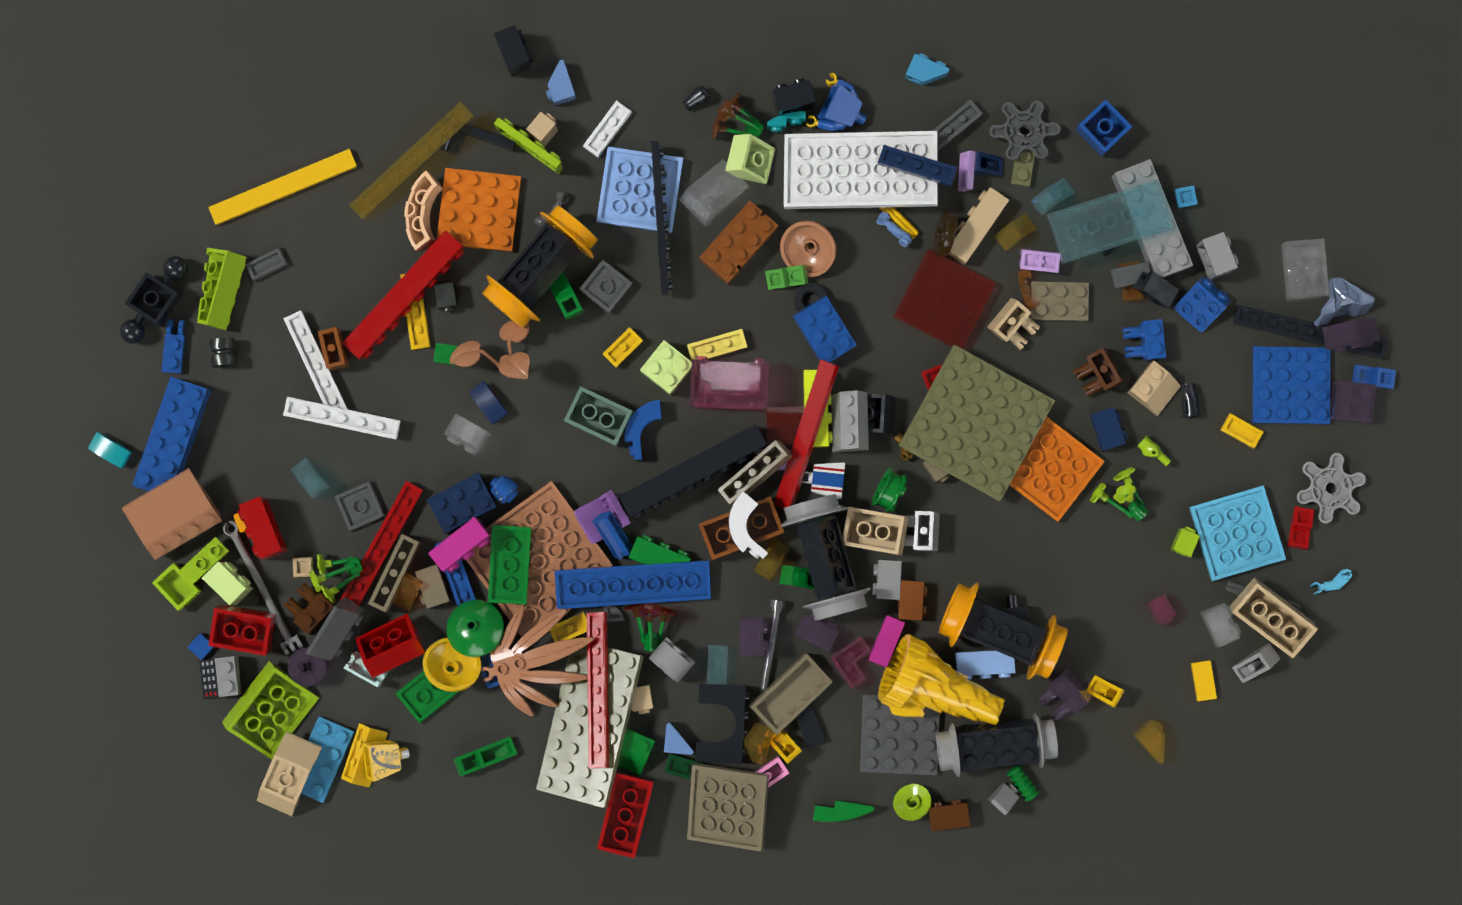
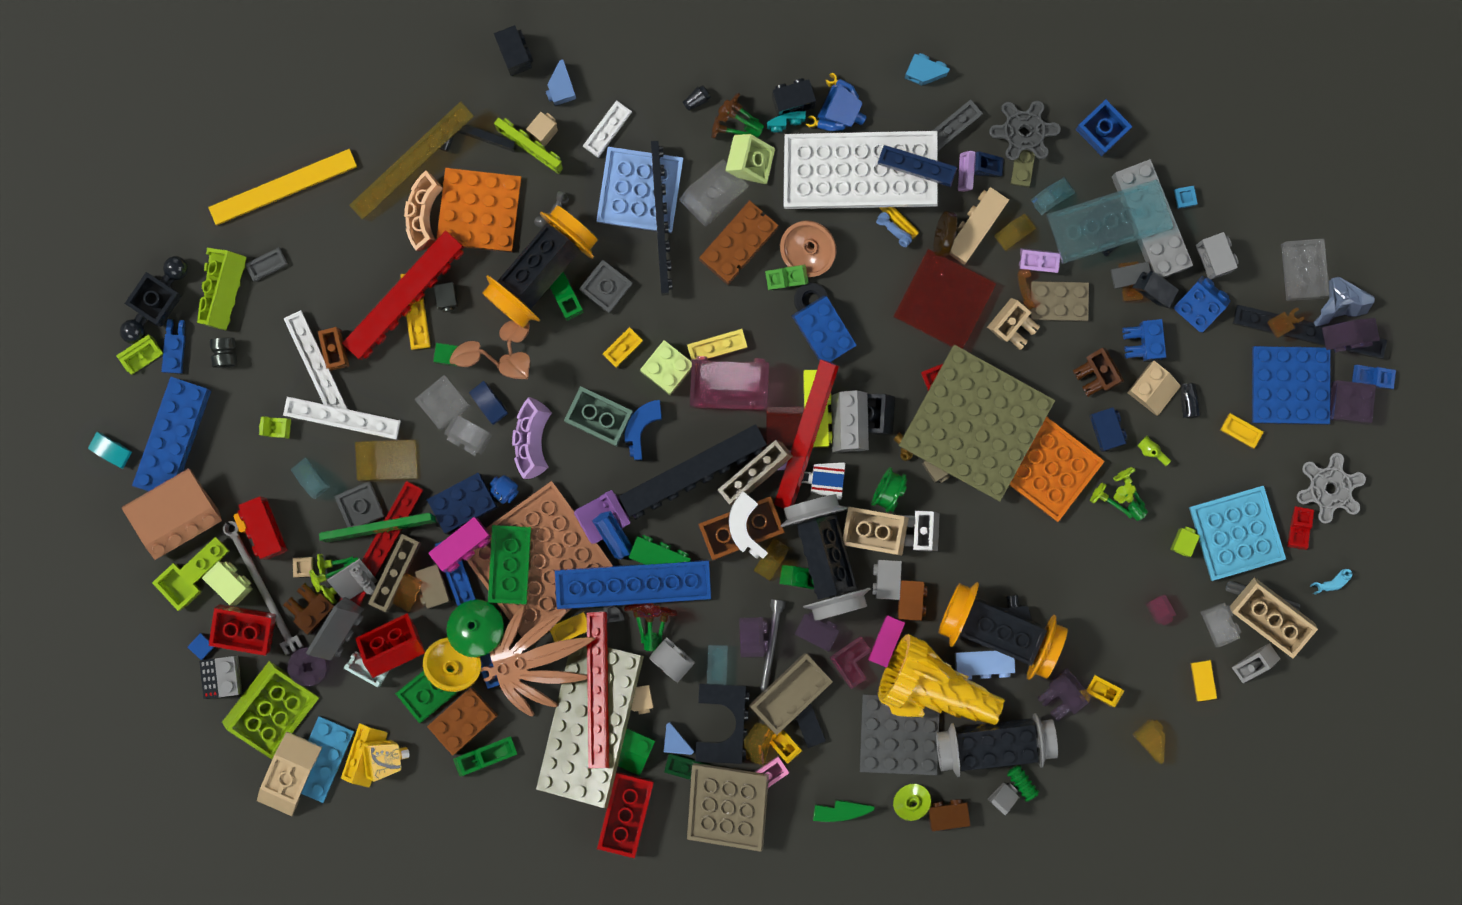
none -> lime hinge [116,335,163,375]
none -> lime bracket [259,416,291,438]
none -> green tile [319,513,436,543]
none -> light grey hinge [327,558,377,600]
none -> clear yellow slope [355,440,418,482]
none -> clear brick [415,375,471,430]
none -> dark orange brick [427,687,498,756]
none -> lavender brick [512,397,552,479]
none -> clear orange plate [1267,308,1304,338]

